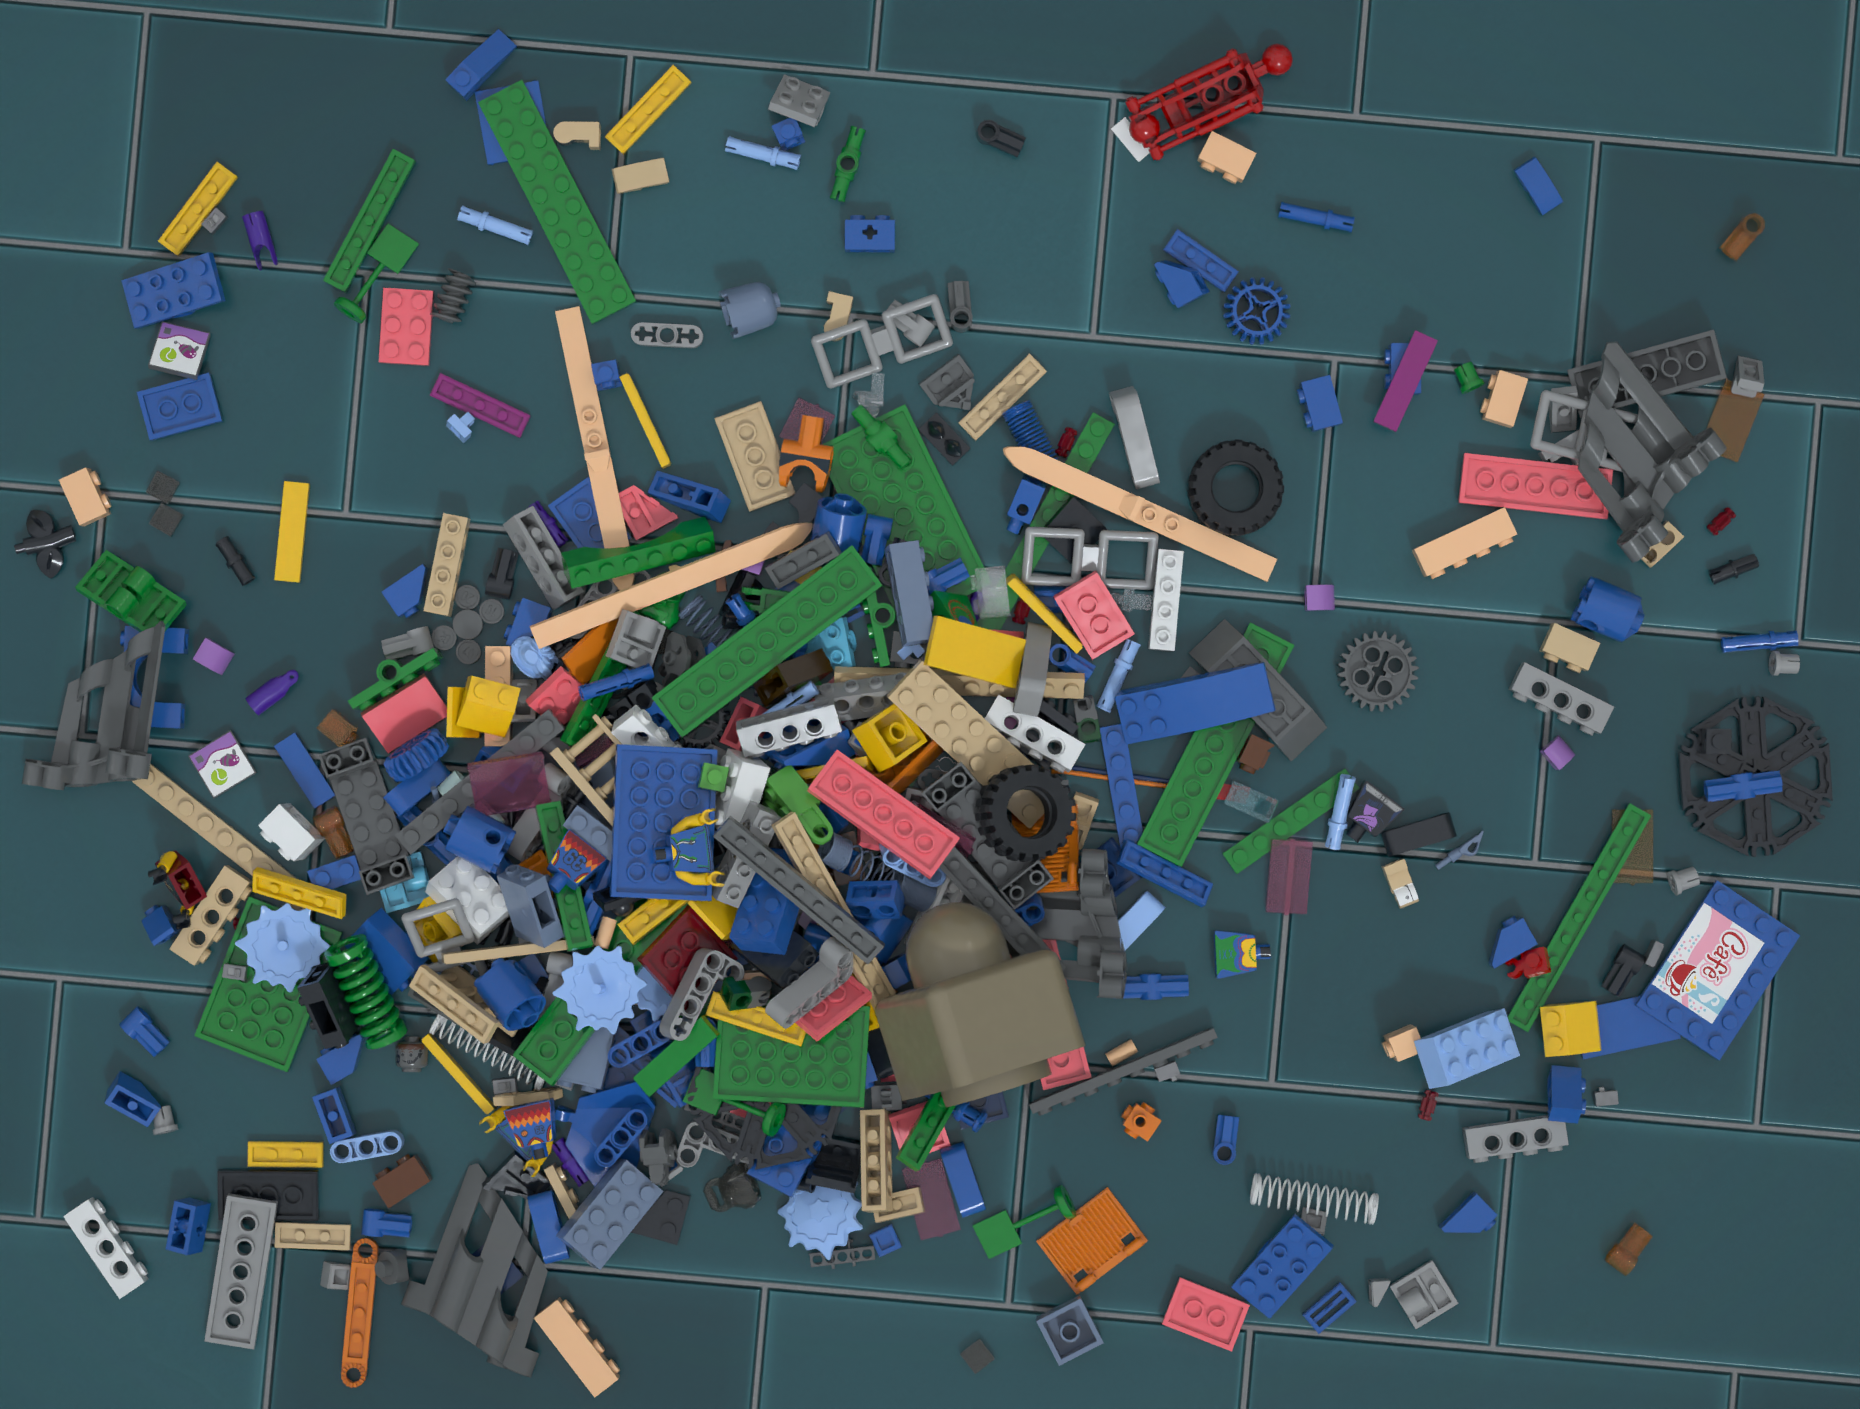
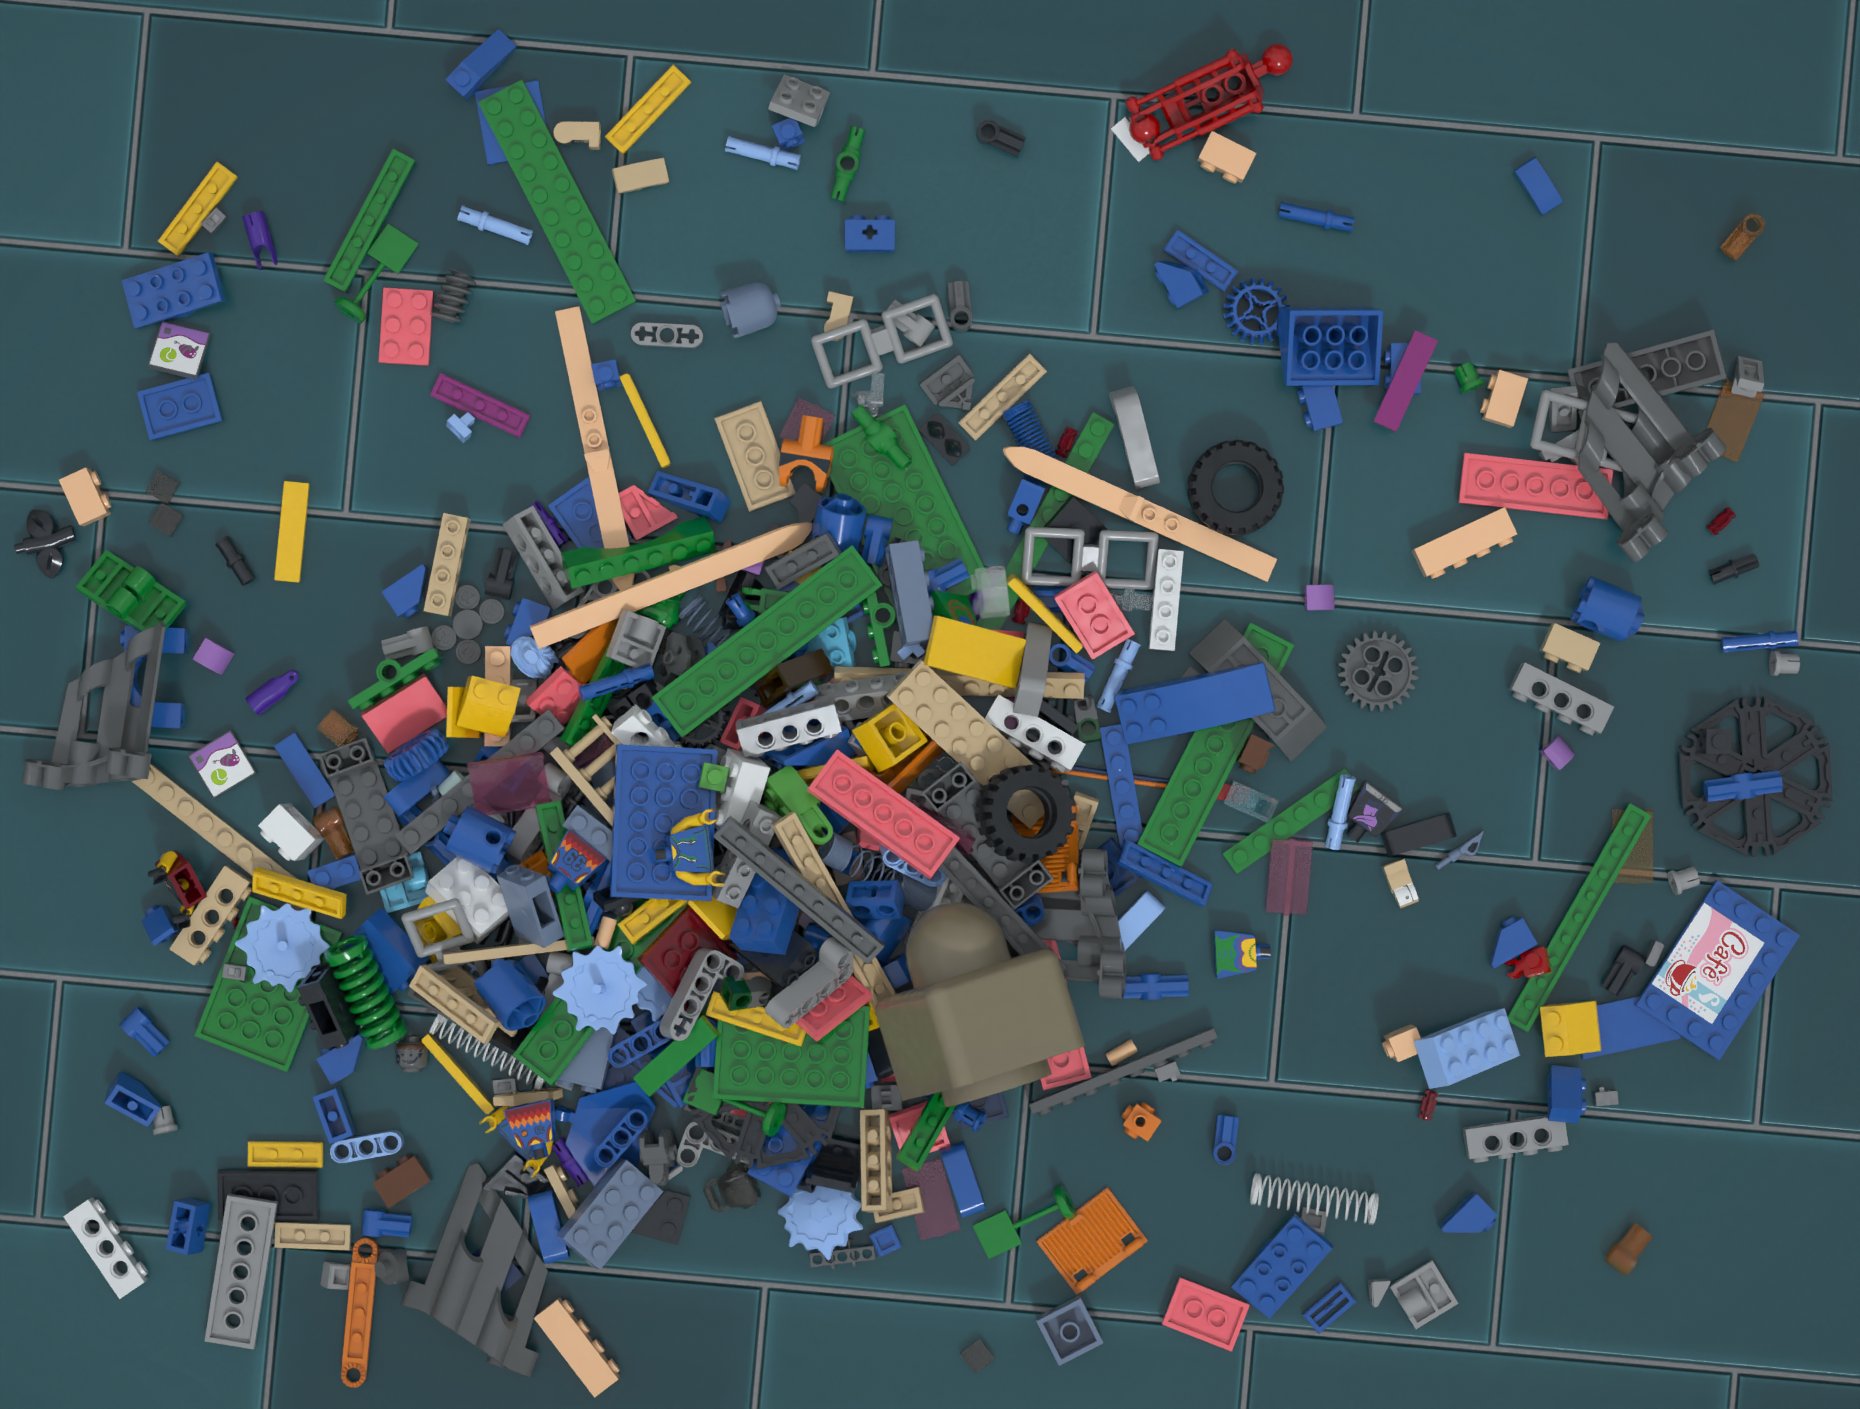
tan leg [1641,520,1684,568] -> none
none -> blue slope [1278,307,1383,386]

